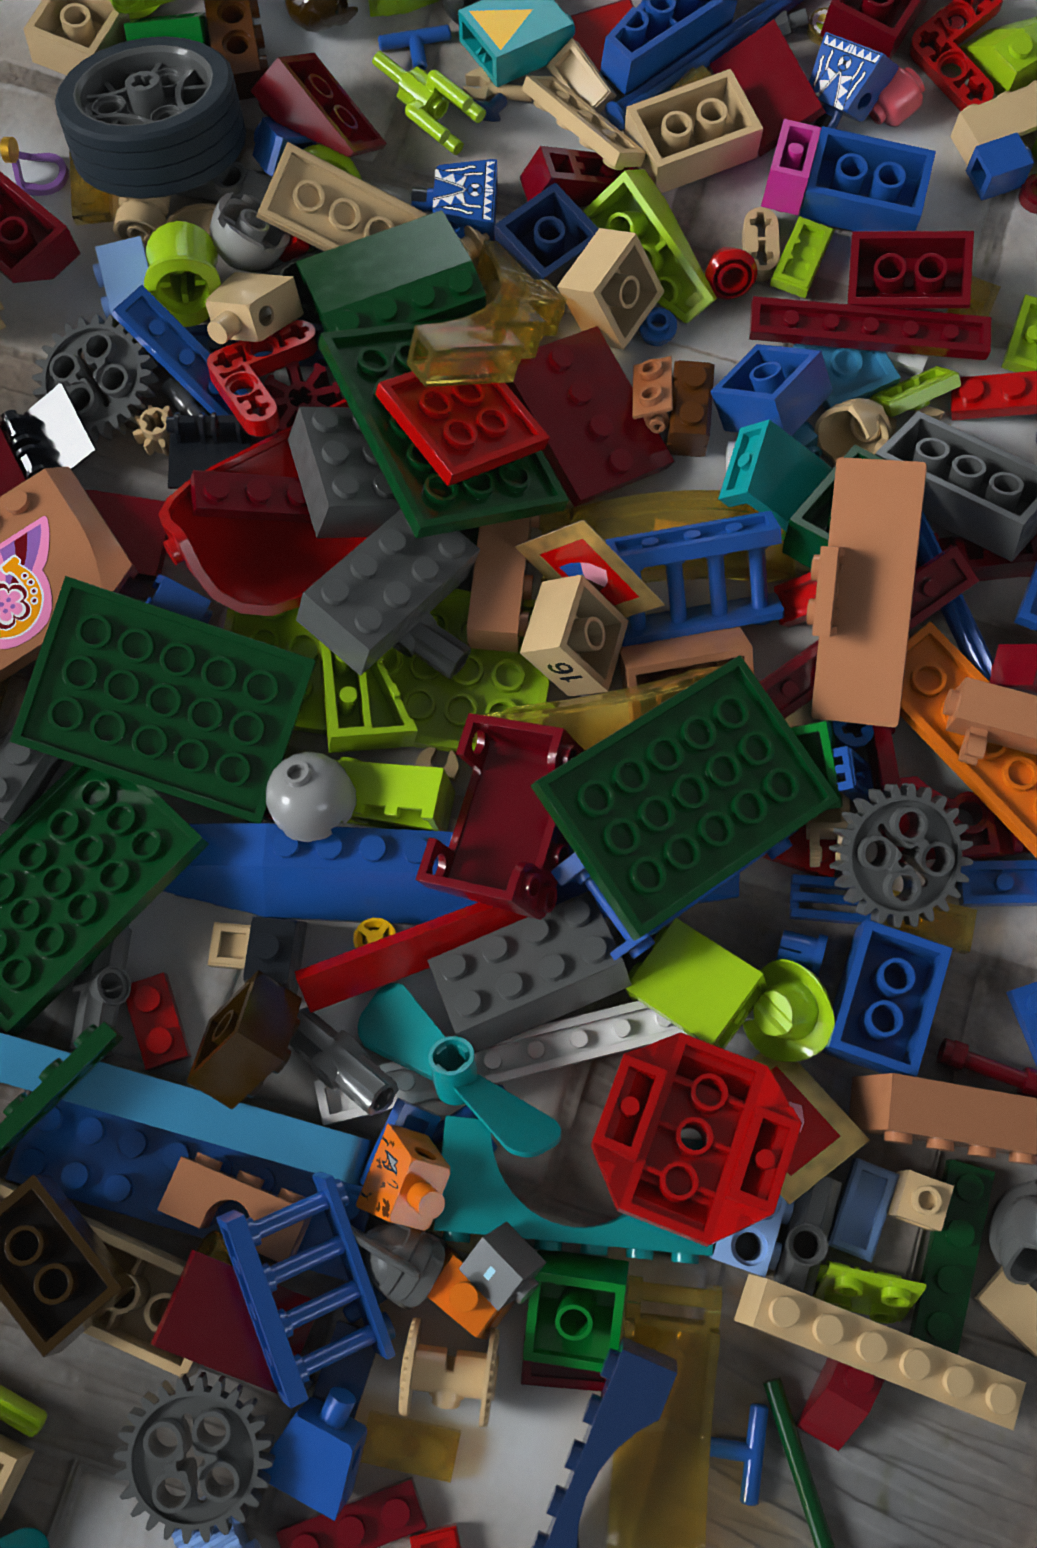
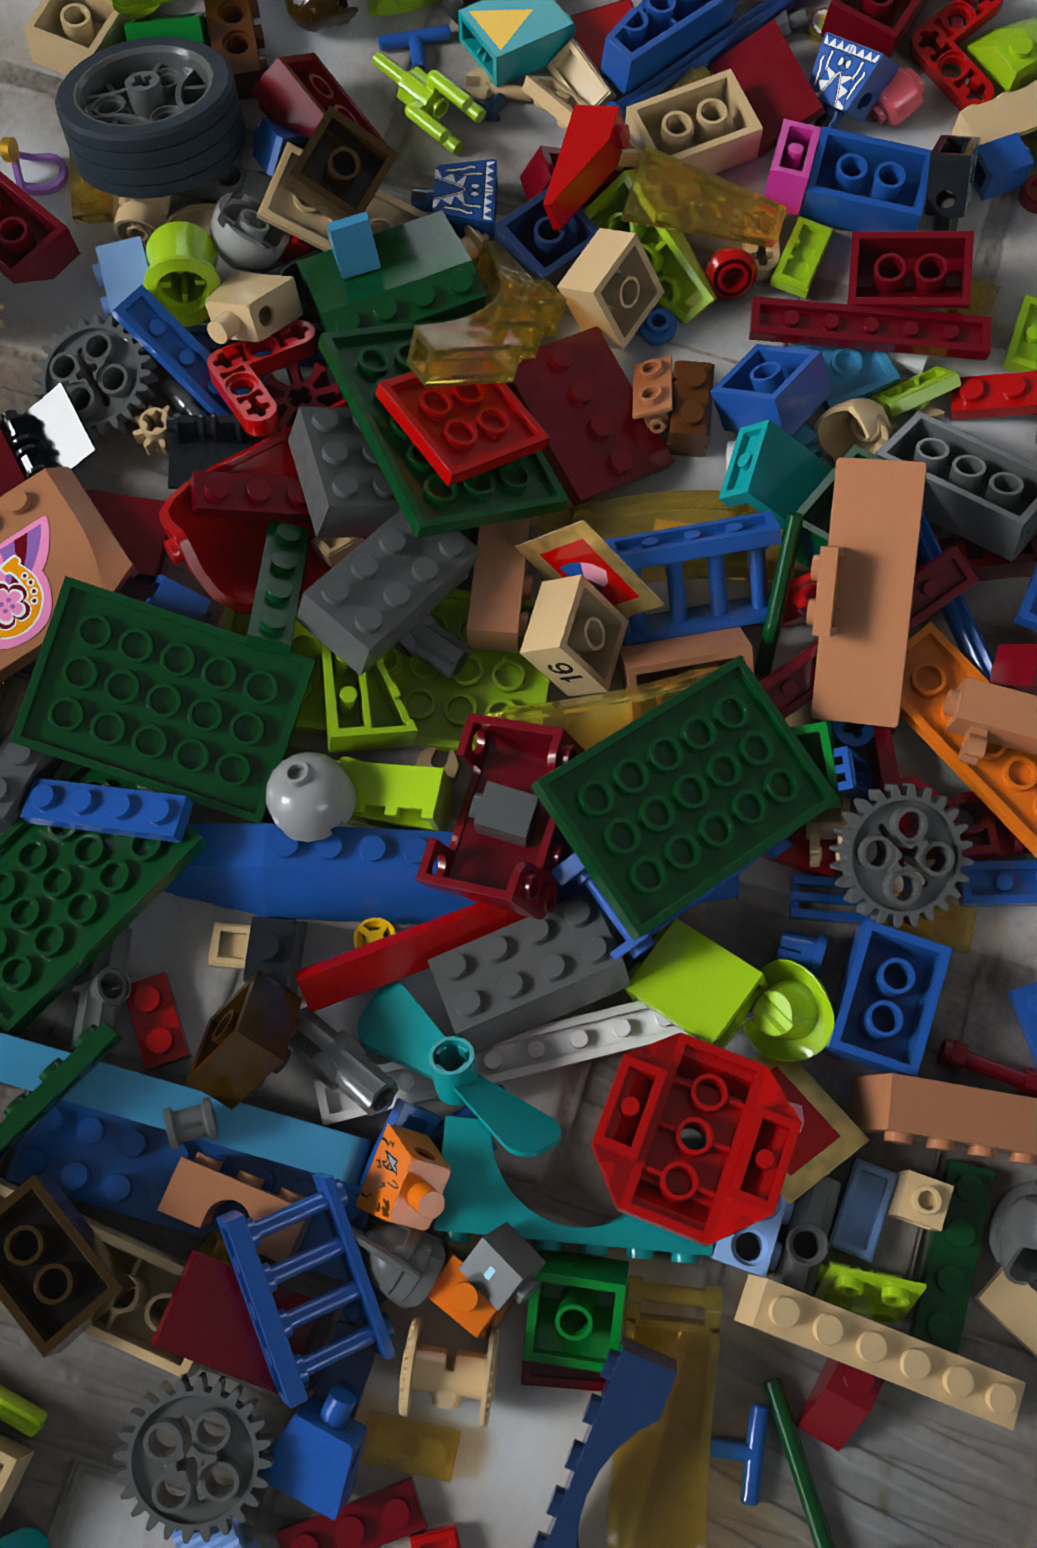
none -> blue plate [20,778,194,843]
none -> dark grey bush [163,1097,219,1150]
none -> dark green plate [245,520,310,657]
none -> dark brown brick [284,106,399,221]
none -> tan tile [310,537,364,568]
none -> dark azure slope [327,212,381,279]
none -> dark grey brick [469,781,539,848]
none -> red slope [543,105,630,230]
none -> clear yellow wing [621,145,787,248]
none -> dark green bar [754,512,804,677]
none -> black torso [925,135,980,231]

